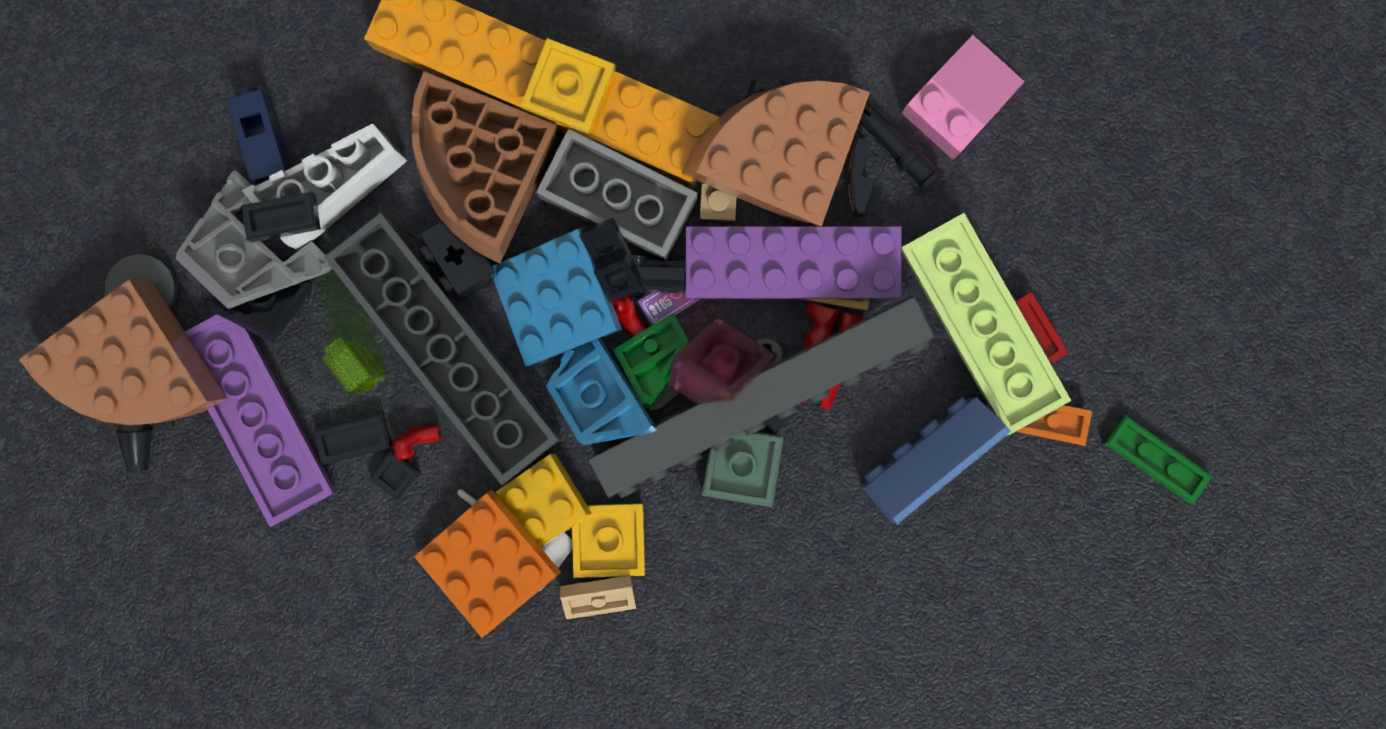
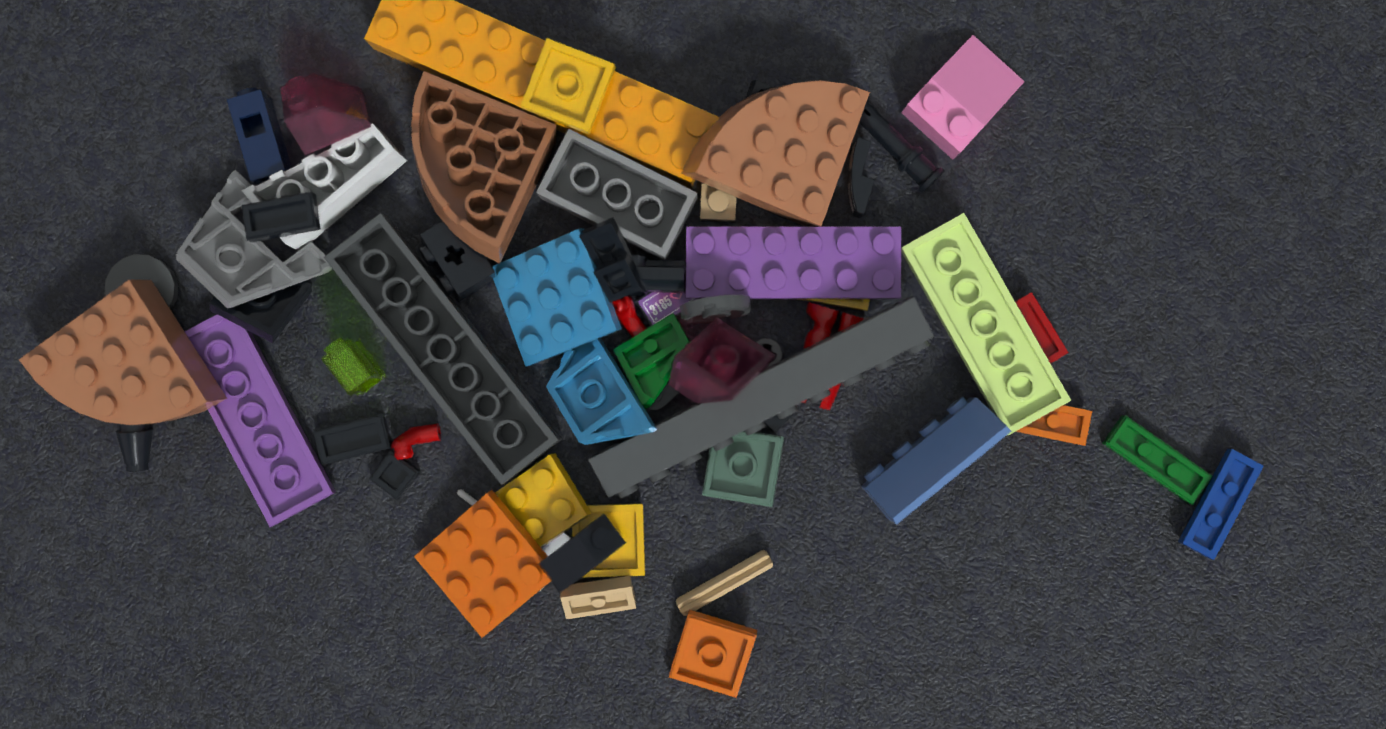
none -> clear pink slope [280,74,371,155]
none -> black slope [538,514,626,593]
none -> orange tile [669,609,757,698]
none -> tan axle [676,550,773,616]
none -> dark grey tile [680,294,751,324]
none -> blue plate [1178,448,1264,560]

